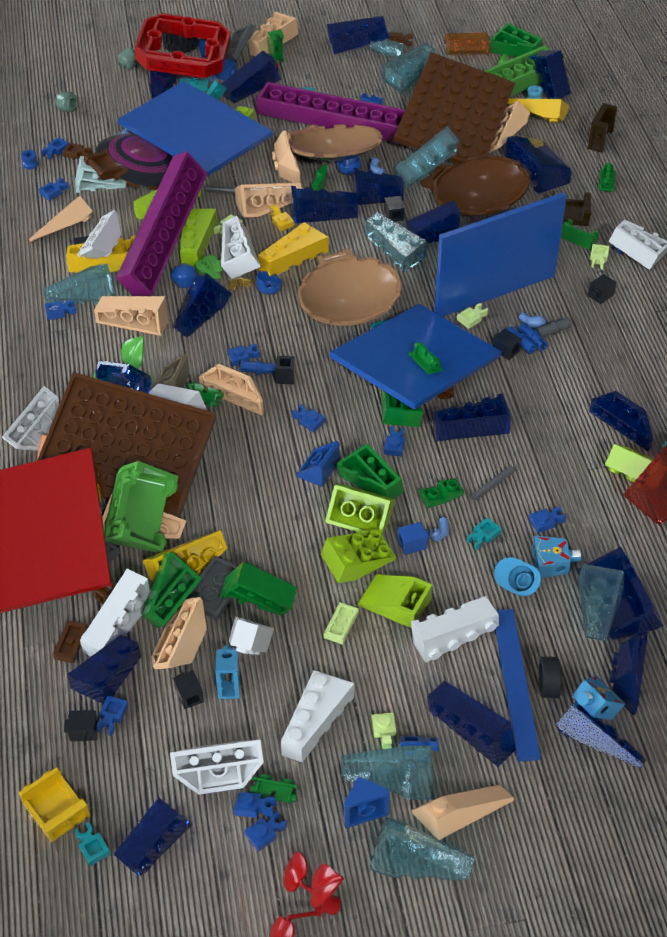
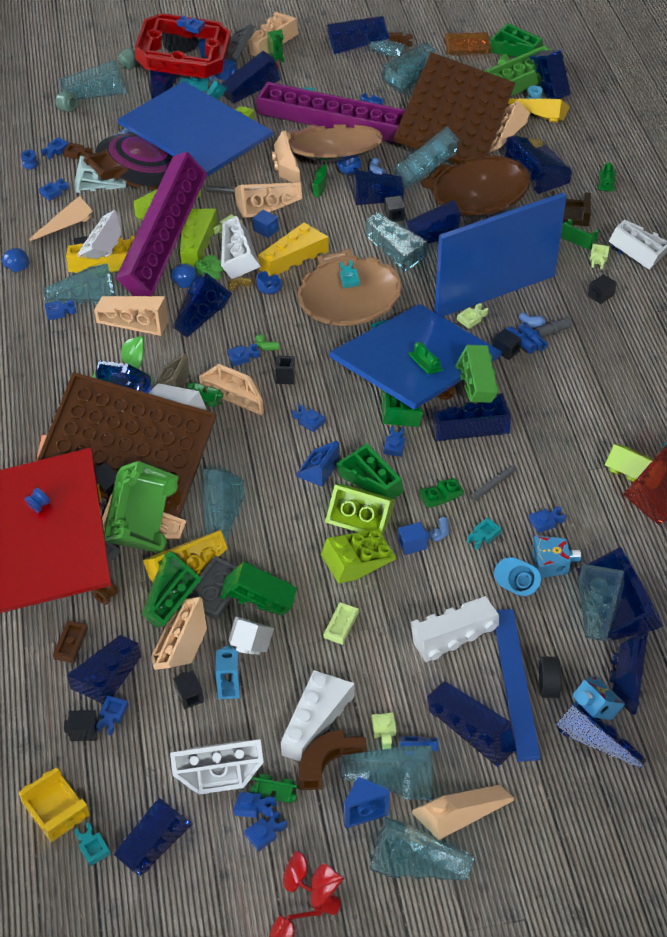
white wedge [2,386,59,451] -> none
white wedge [80,569,150,663] -> none
blue pin [240,361,276,375] -> none
yellow plate [270,204,294,232] -> none
clear blue wedge [291,186,358,224] -> none
lime slope [358,574,432,629] -> none
dark brown panel [588,103,617,153] -> none
clear blue wedge [589,391,653,451] -> none
none -> blue hair [2,248,30,272]
none -> blue wheel [24,488,50,513]
none -> clear light blue wedge [60,60,128,100]
none -> black brick [95,462,117,497]
none -> blue plate [177,15,205,34]
none -> clear light blue wedge [204,469,244,543]
none -> blue brick [253,210,279,238]
none -> bright green arm [255,334,279,351]
none -> reddish brown arch [299,730,367,790]
none -> teal plate [340,260,360,289]
none -> bright green wedge [455,345,499,403]

